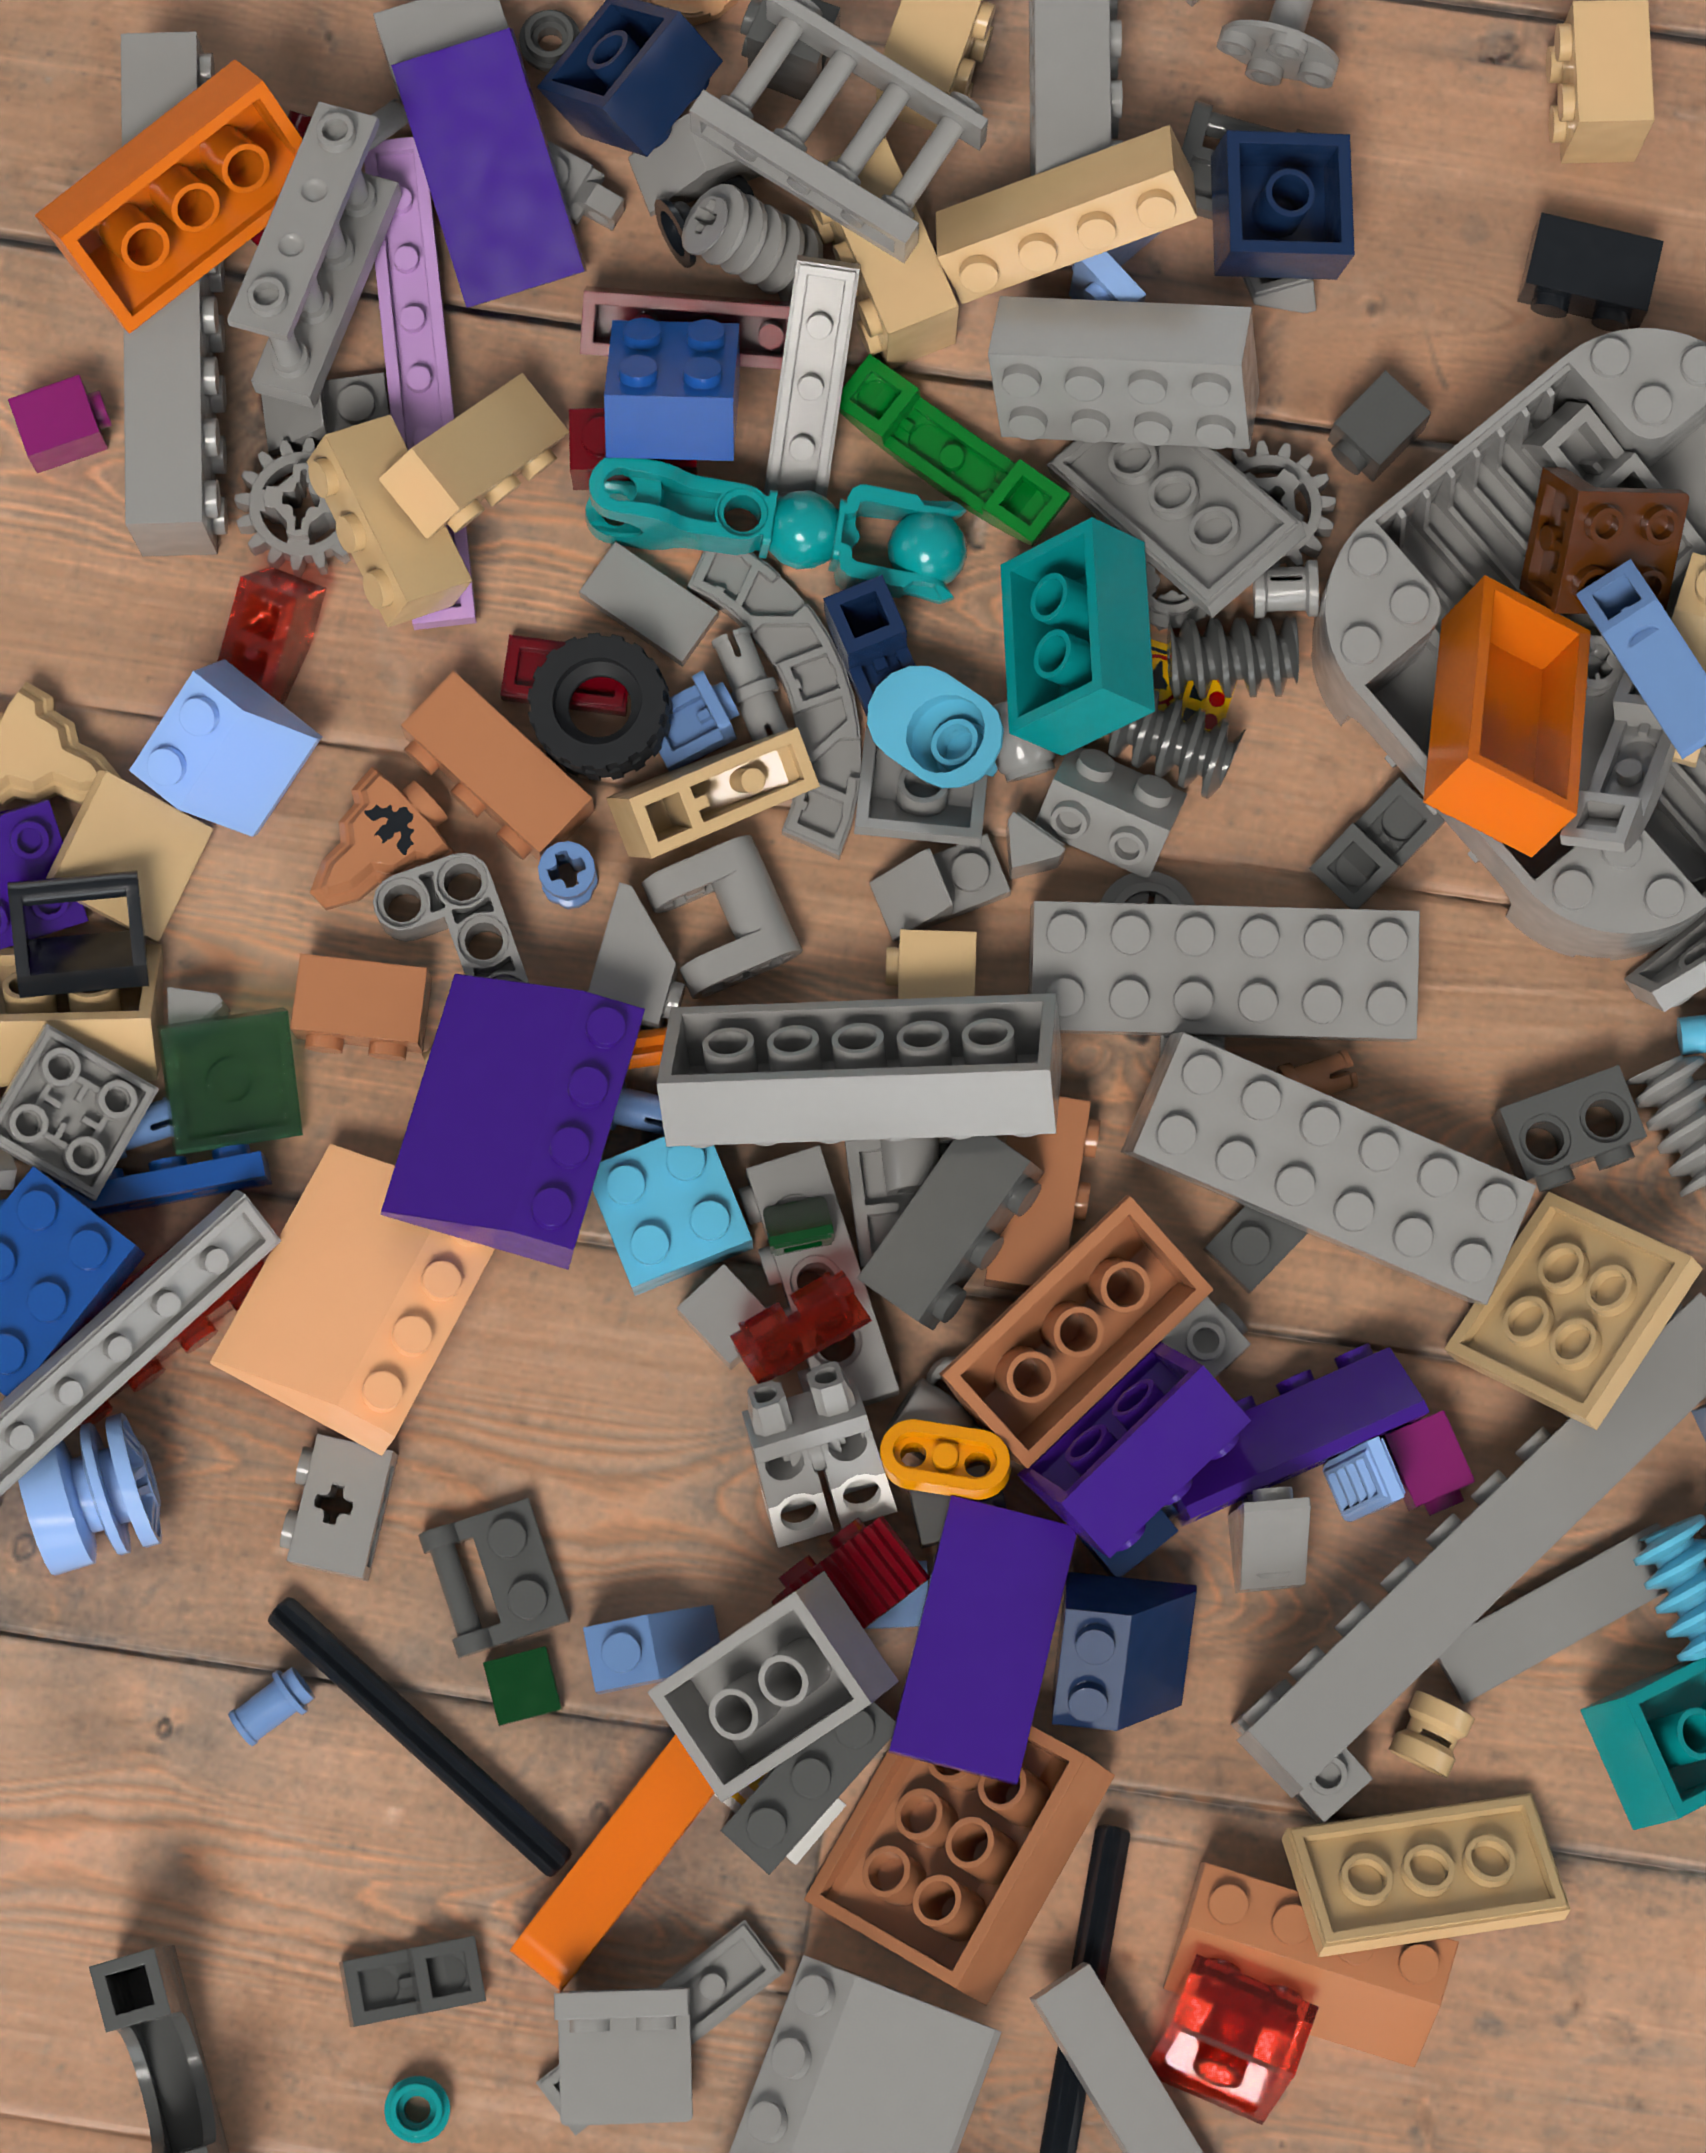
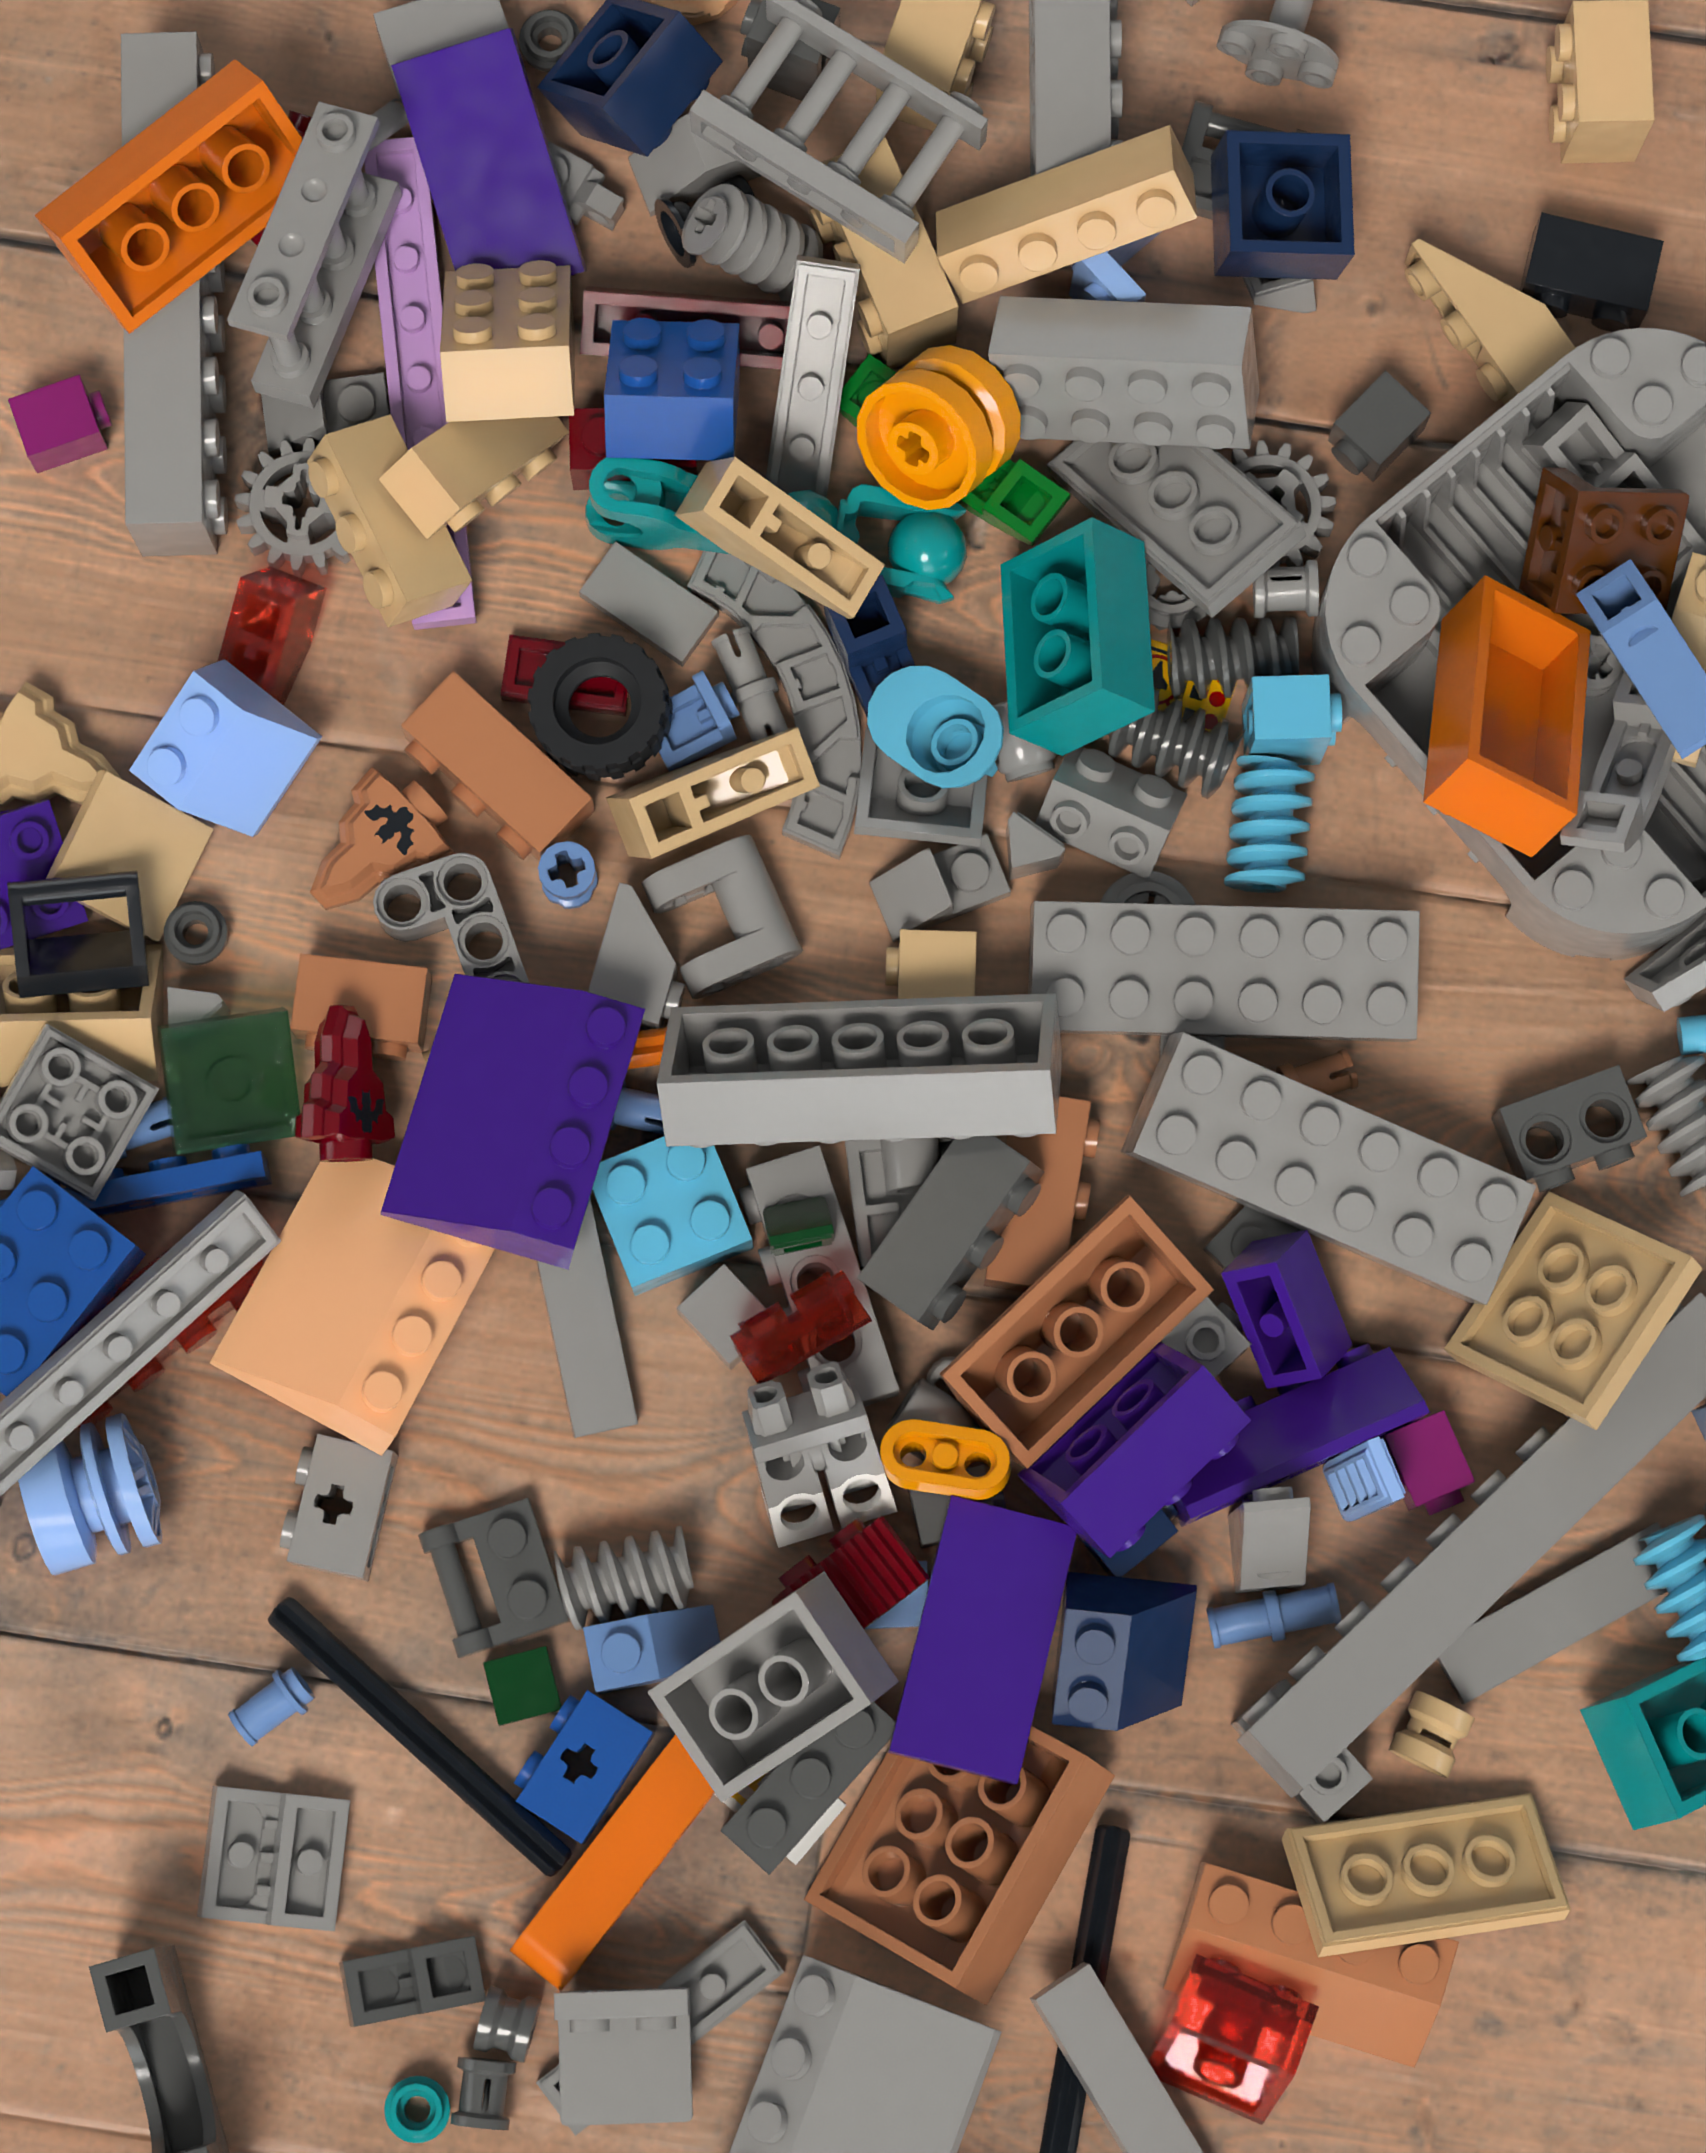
dark grey slope [1309,777,1446,909] -> none
none -> dark grey plate [164,901,228,965]
none -> light grey slope [197,1786,350,1931]
none -> dark red rock [295,1005,395,1162]
none -> tan brick [440,260,575,422]
none -> dark grey bush [450,2057,517,2130]
none -> dark grey wheel [473,1985,542,2063]
none -> blue brick [514,1690,655,1844]
none -> light grey tile [536,1199,638,1438]
none -> light grey piece [554,1526,694,1630]
none -> tan slope [675,457,885,619]
none -> light orange wheel [857,345,1021,510]
none -> medium blue pin [1206,1582,1342,1649]
none -> dark purple brick [1221,1230,1353,1389]
none -> medium azure piece [1224,755,1315,893]
none -> medium azure brick [1242,674,1342,765]
none -> tan slope [1405,239,1576,404]

